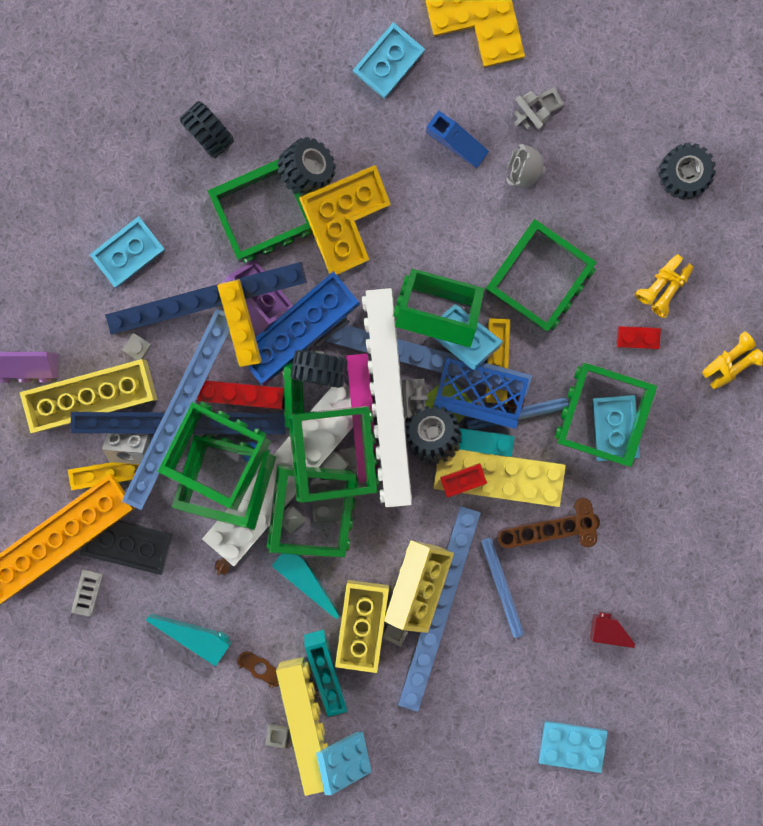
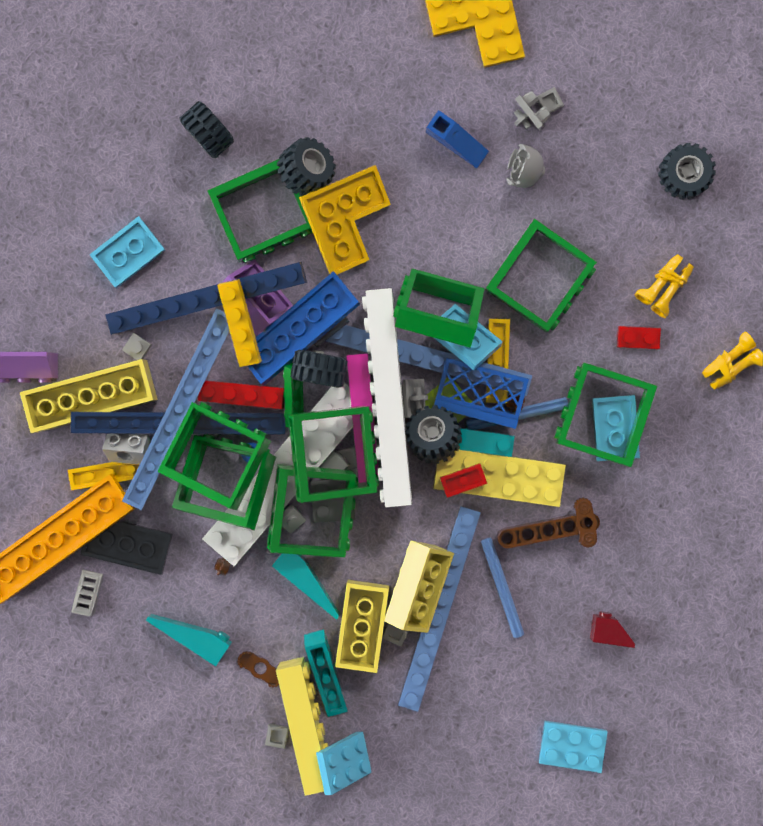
medium azure plate [353,22,425,99] -> none

